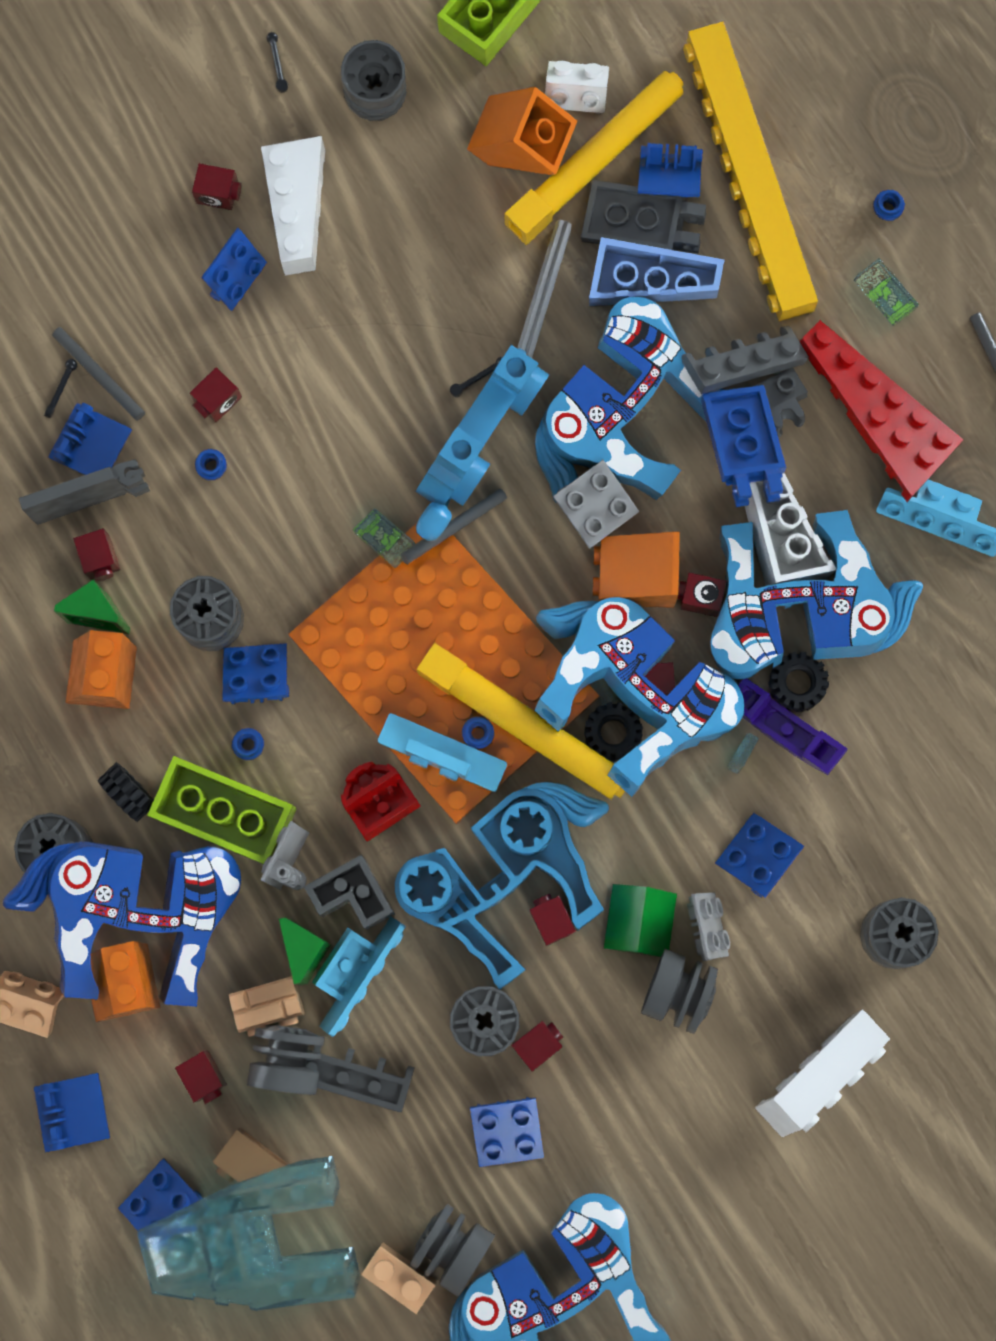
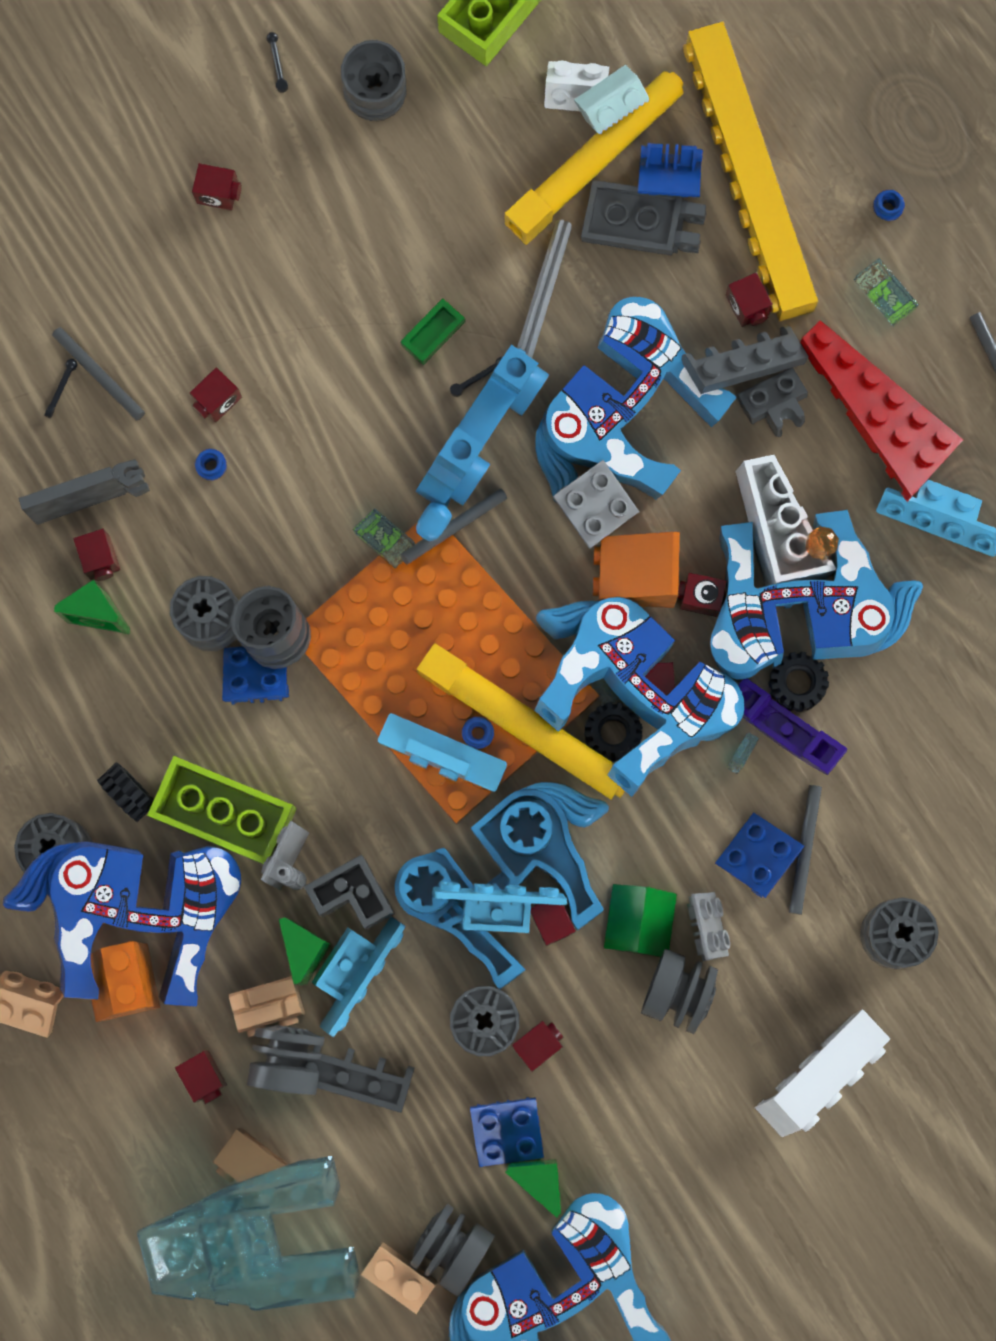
blue hinge [34,1073,110,1152] -> none
blue hinge [48,403,132,475] -> none
orange slope [65,630,137,709] -> none
blue hinge [118,1158,204,1253] -> none
blue hinge [201,228,267,311] -> none
blue plate [232,728,264,760] -> none
white wedge [261,136,325,276] -> none
red slope [341,762,421,842] -> none
orange slope [467,87,577,175] -> none
light blue wedge [589,237,724,306] -> none
blue tile [701,385,786,507] -> none
none -> dark grey wheel [231,586,311,669]
none -> green tile [400,298,466,366]
none -> medium azure bracket [432,882,567,933]
none -> green slope [505,1159,561,1218]
none -> light aqua brick [574,64,649,134]
none -> dark red brick [726,272,773,327]
none -> dark grey bar [789,785,822,915]
none -> clear orange tile [805,526,839,560]

